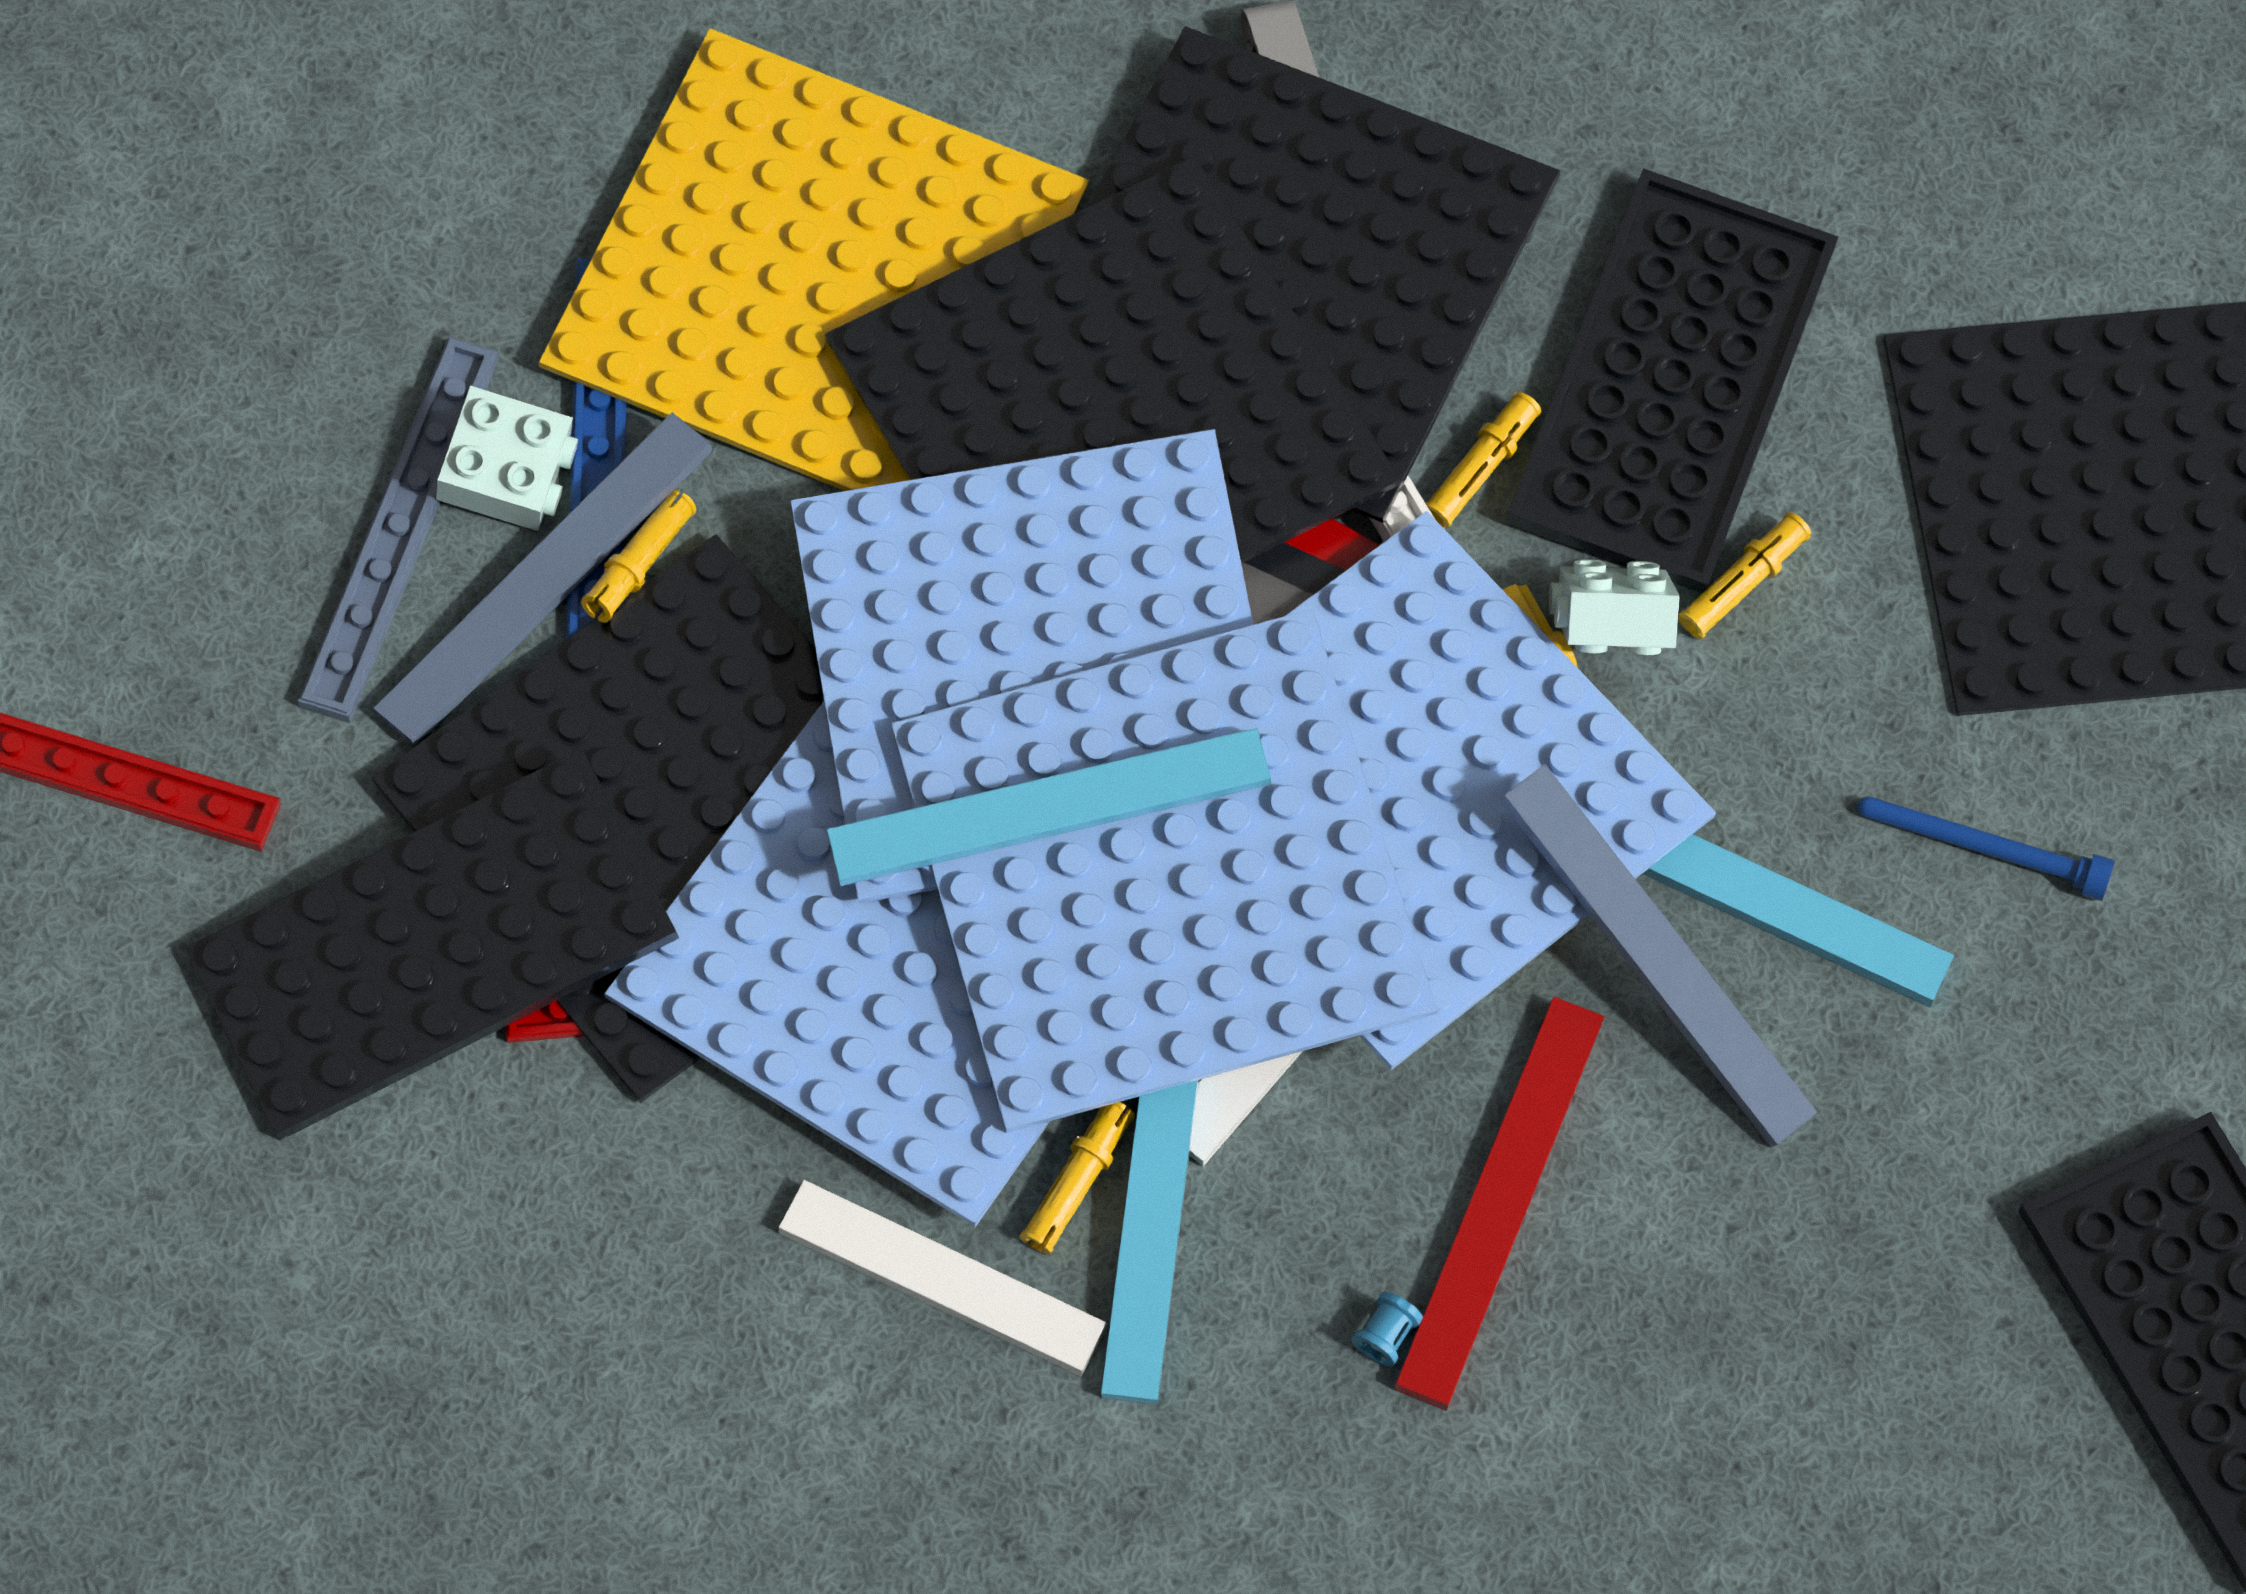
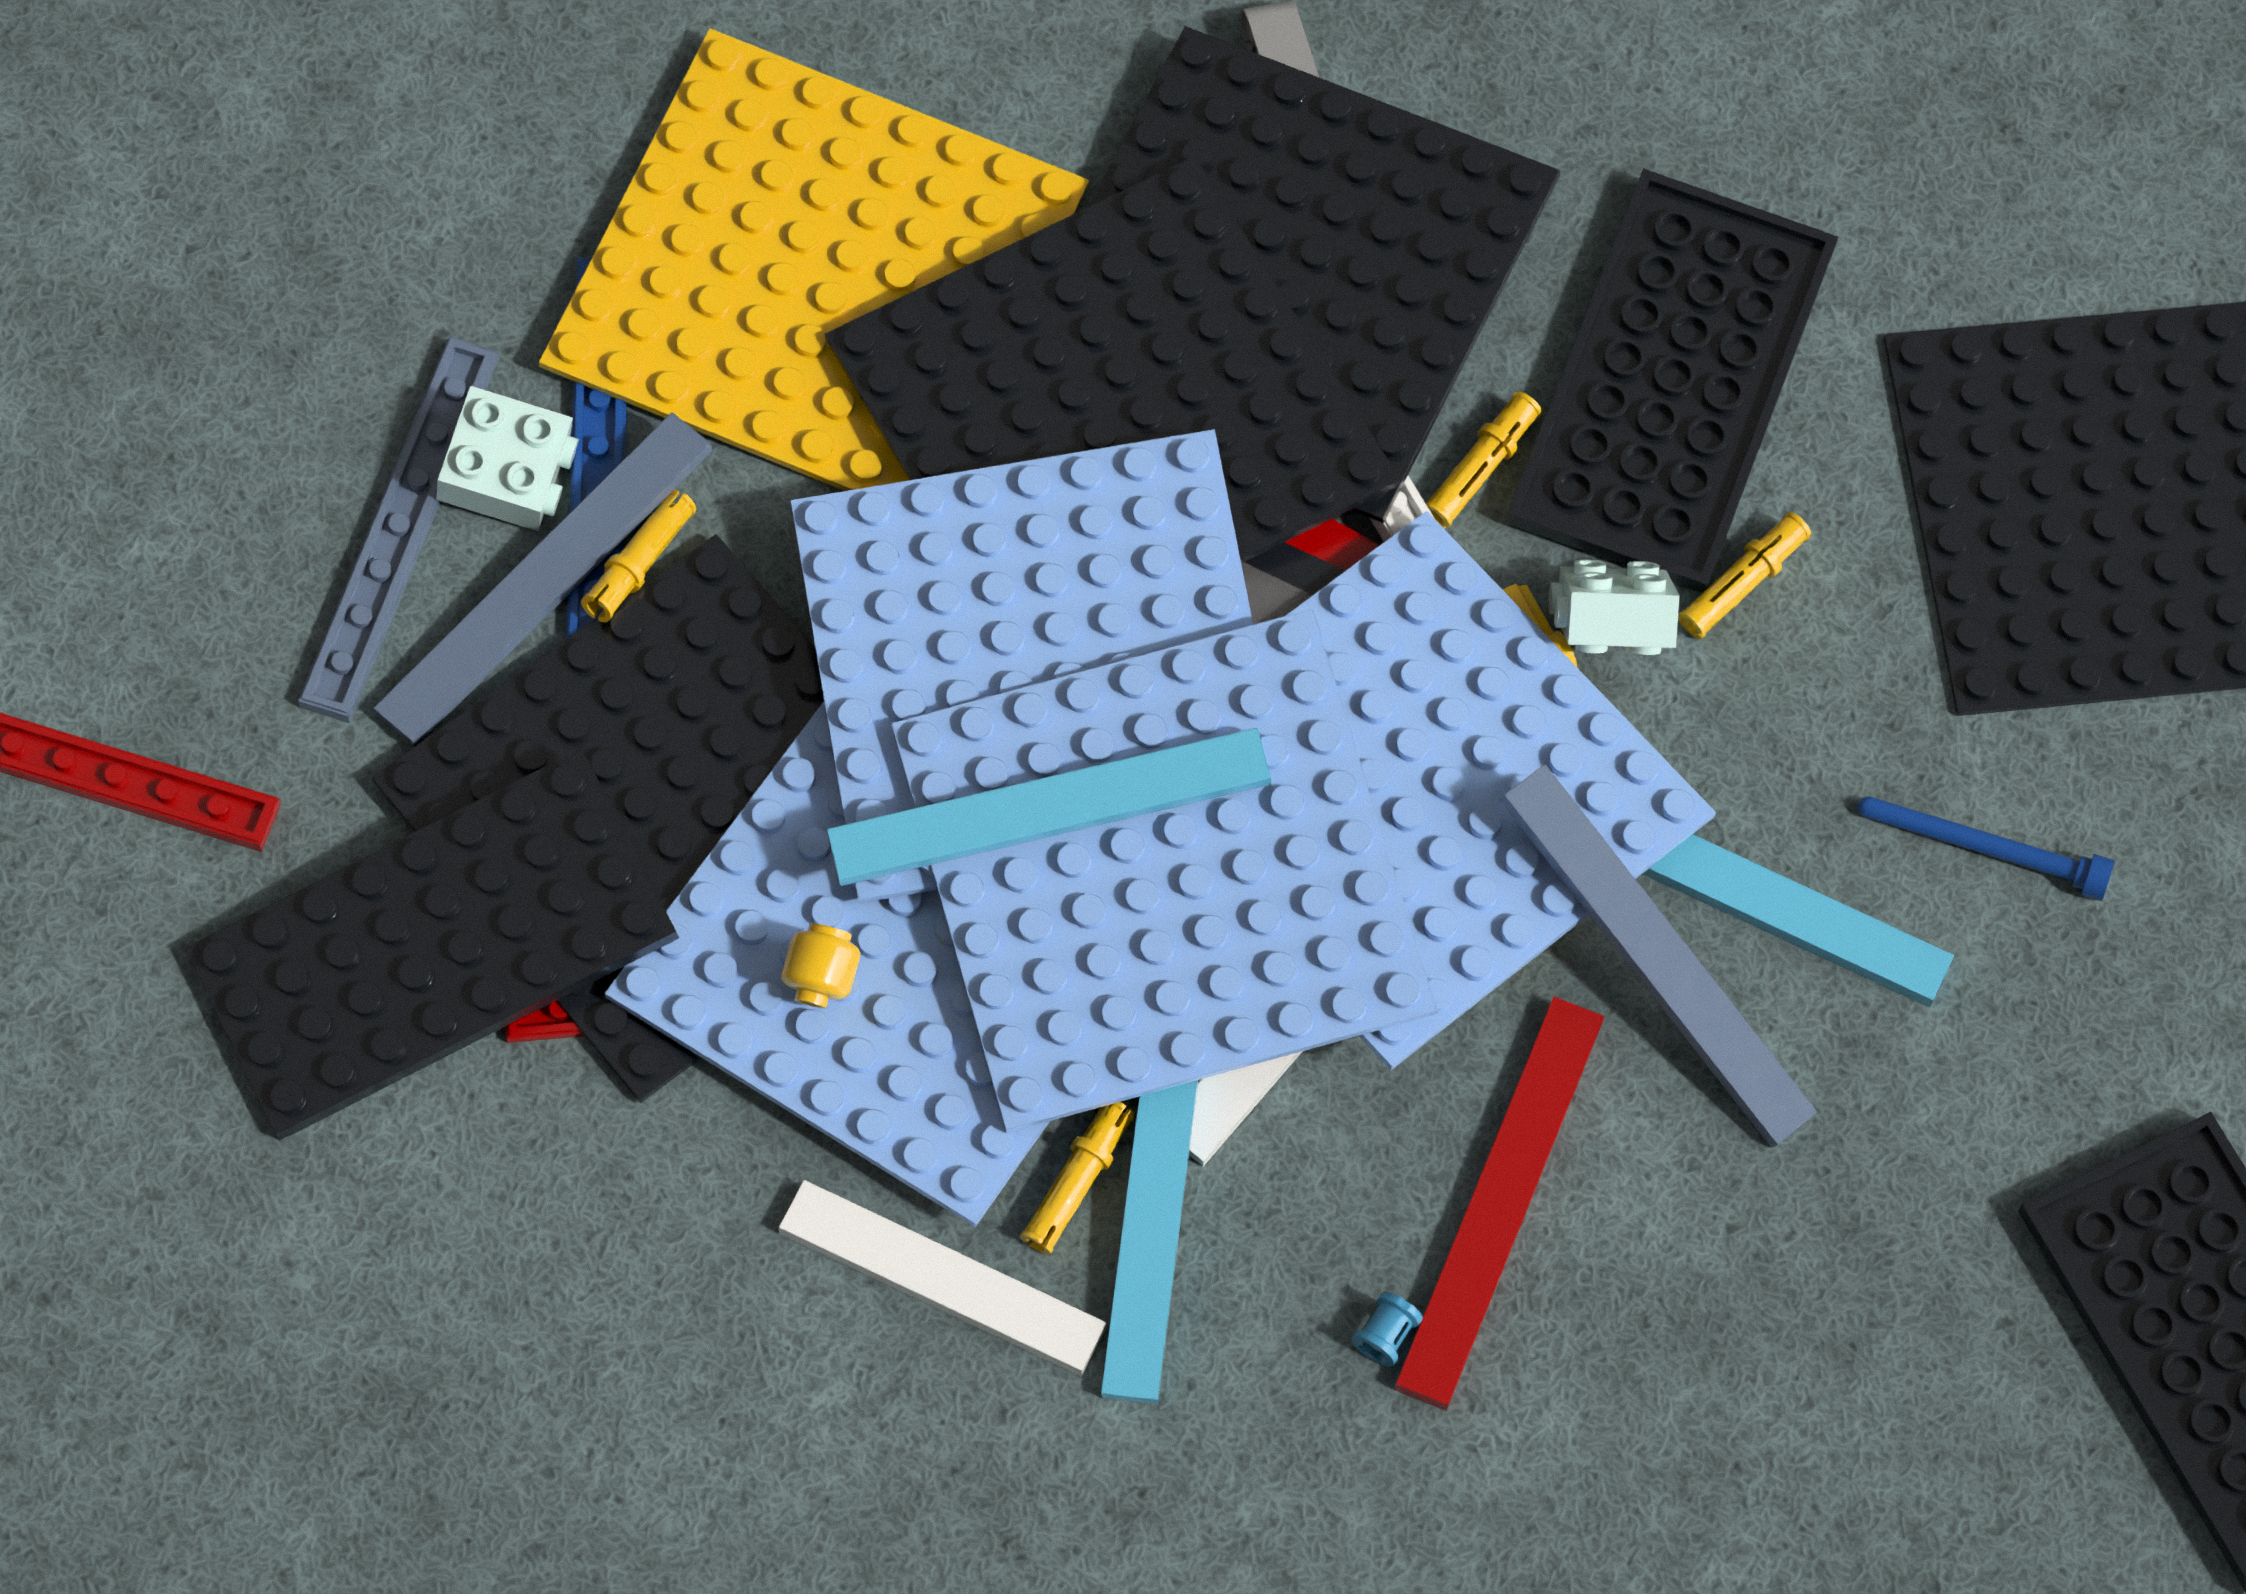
none -> yellow head [781,923,860,1009]

